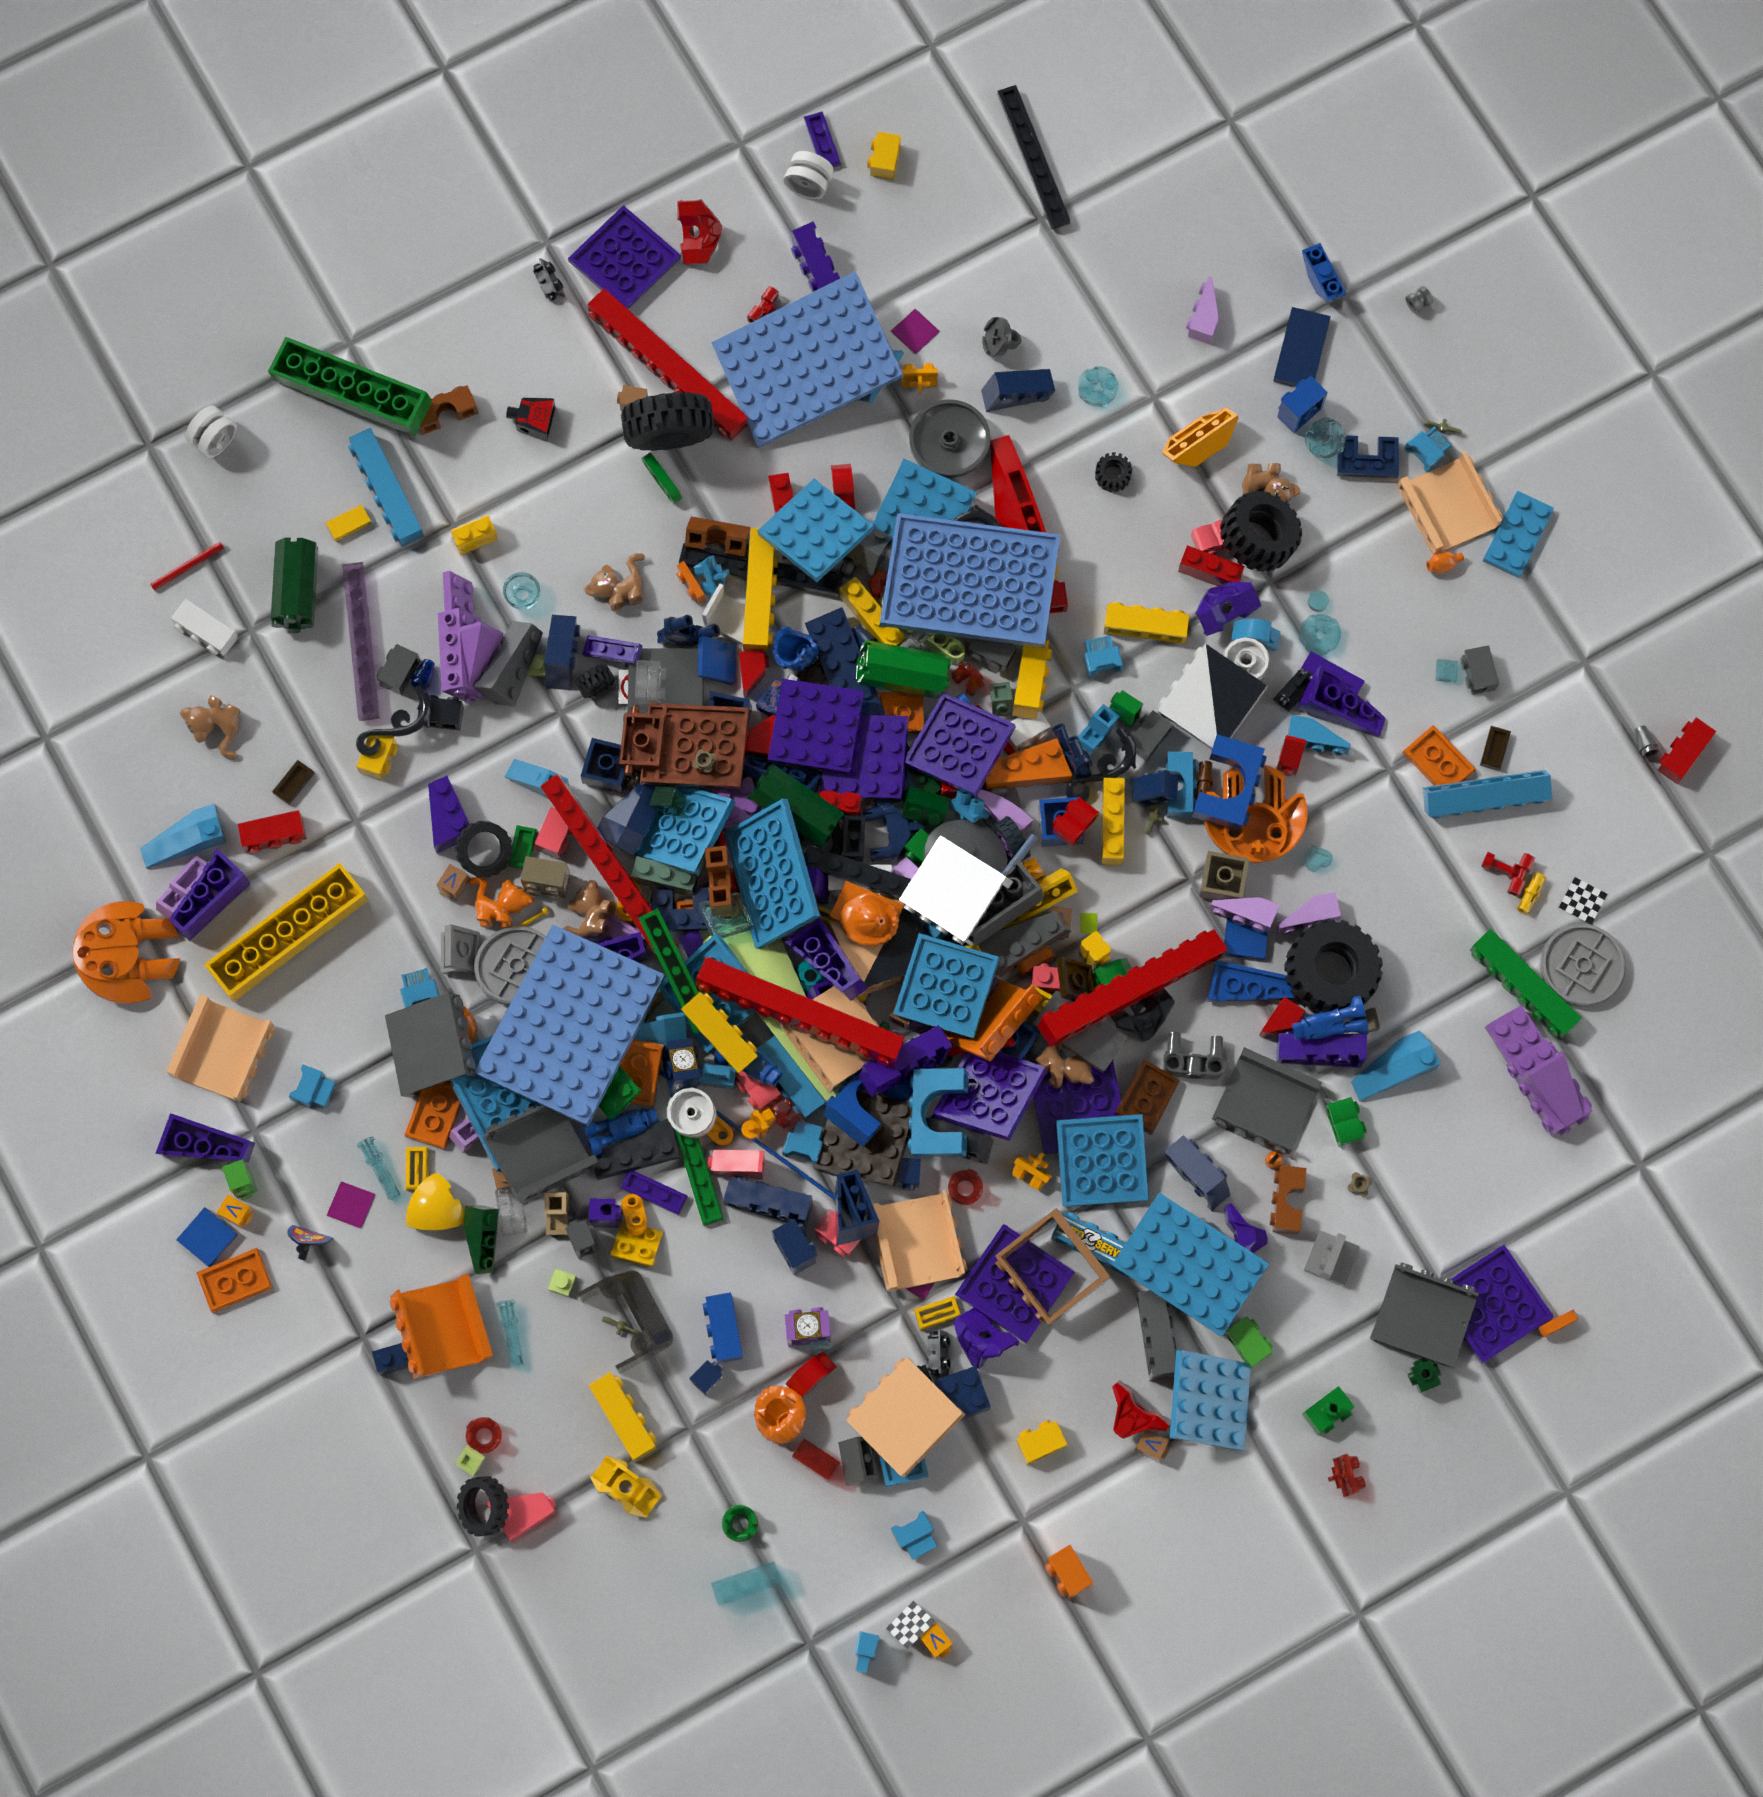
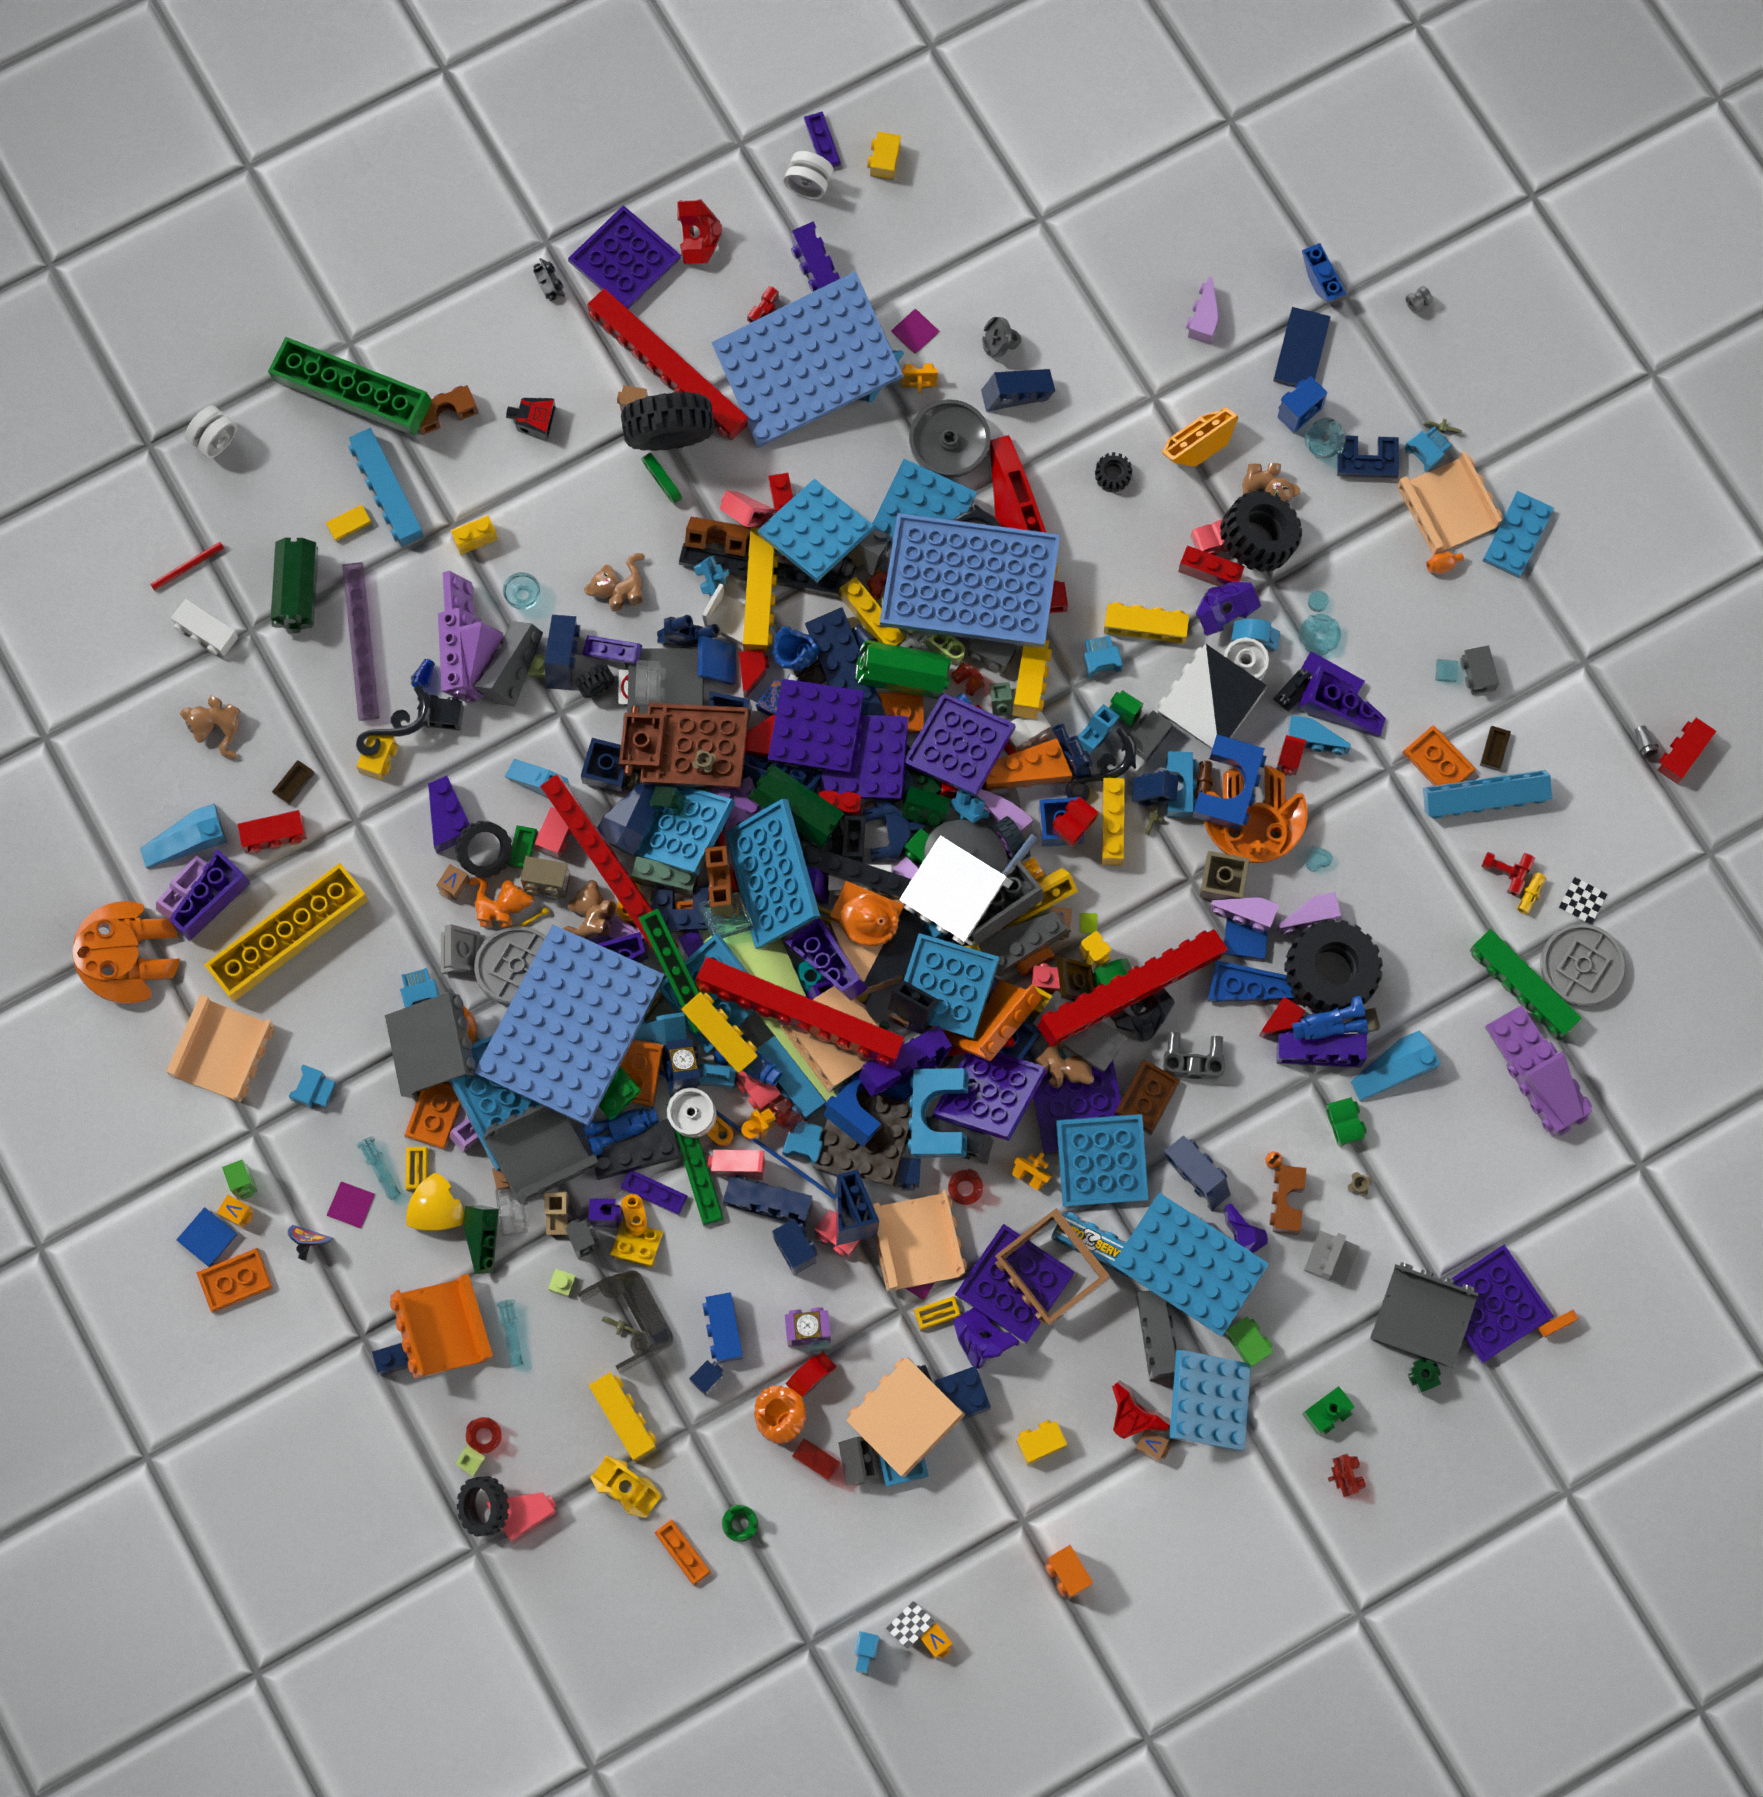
dark purple wedge [155,1113,255,1163] -> none
dark grey brick [376,644,421,696] -> none
orange plate [676,561,706,605] -> none
clear light blue brick [711,1562,782,1606] -> none
red brick [831,464,855,510] -> none
dark azure piece [891,1511,937,1561] -> none
black hinge [927,1329,951,1376] -> none
black plate [997,85,1070,230] -> none
clear light blue plate [1078,366,1118,407] -> none
dark grey panel [1212,1047,1322,1155] -> none
none -> orange tile [654,1519,711,1586]
none -> coral slope [720,490,775,528]
none -> black brick [888,980,939,1029]

